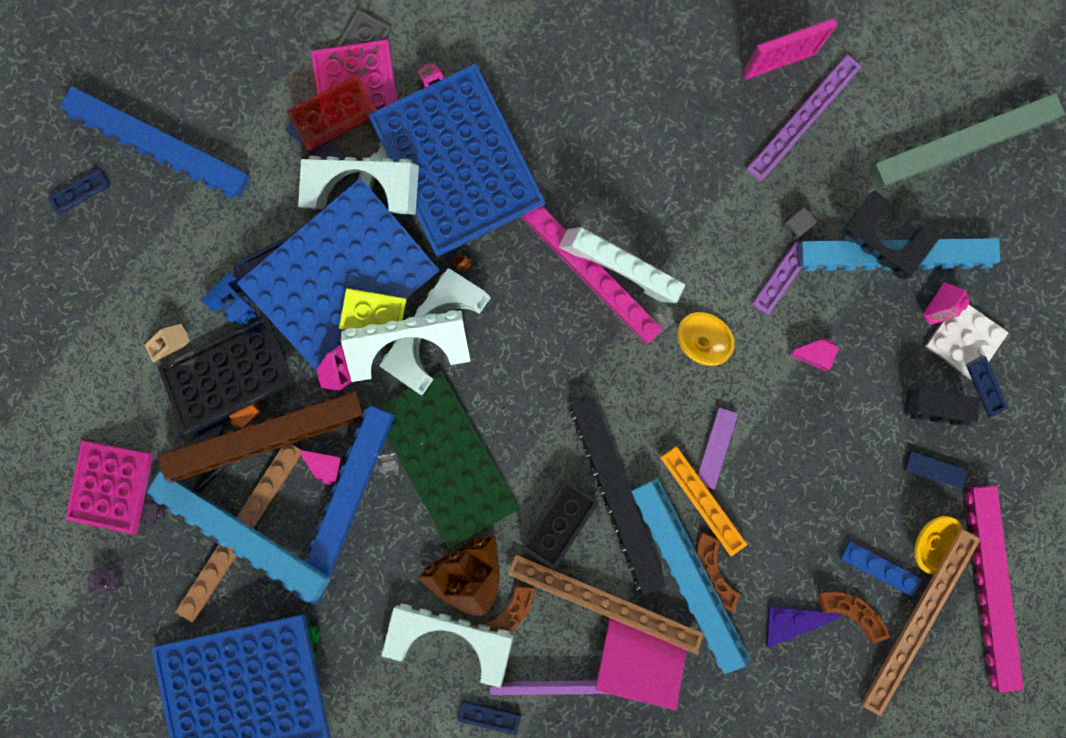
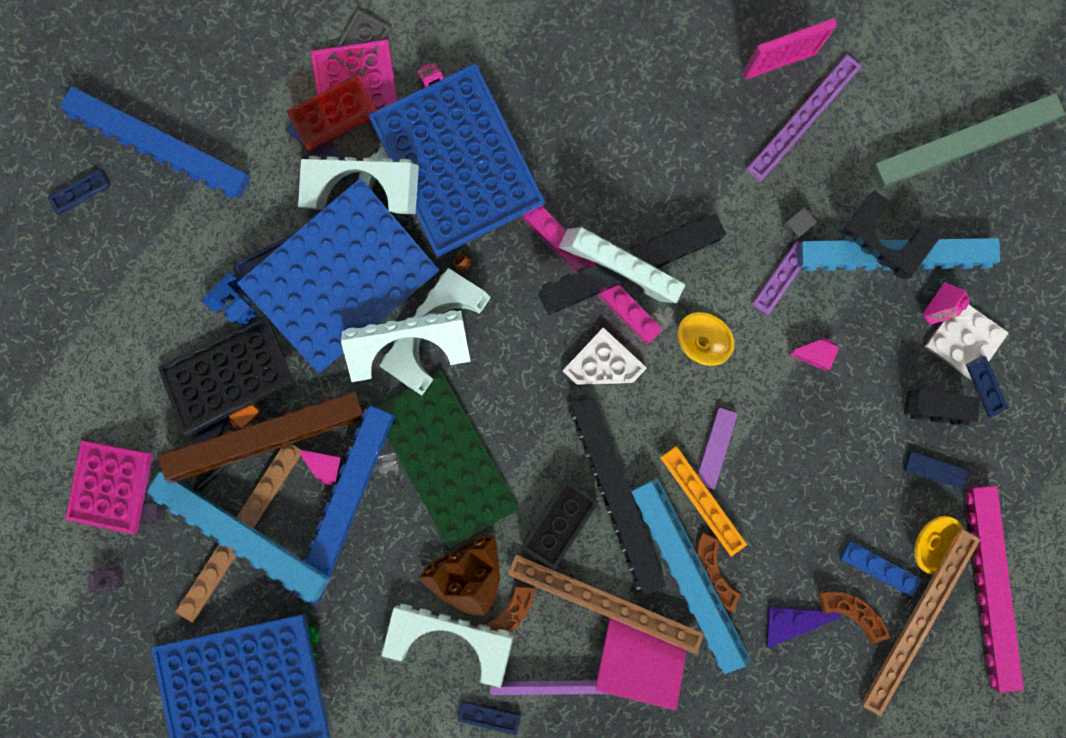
tan slope [144,324,190,363] -> none
dark pink slope [317,345,352,390] -> none
neon yellow plate [339,288,406,330] -> none
none -> black brick [538,214,727,316]
none -> white plate [562,328,646,385]

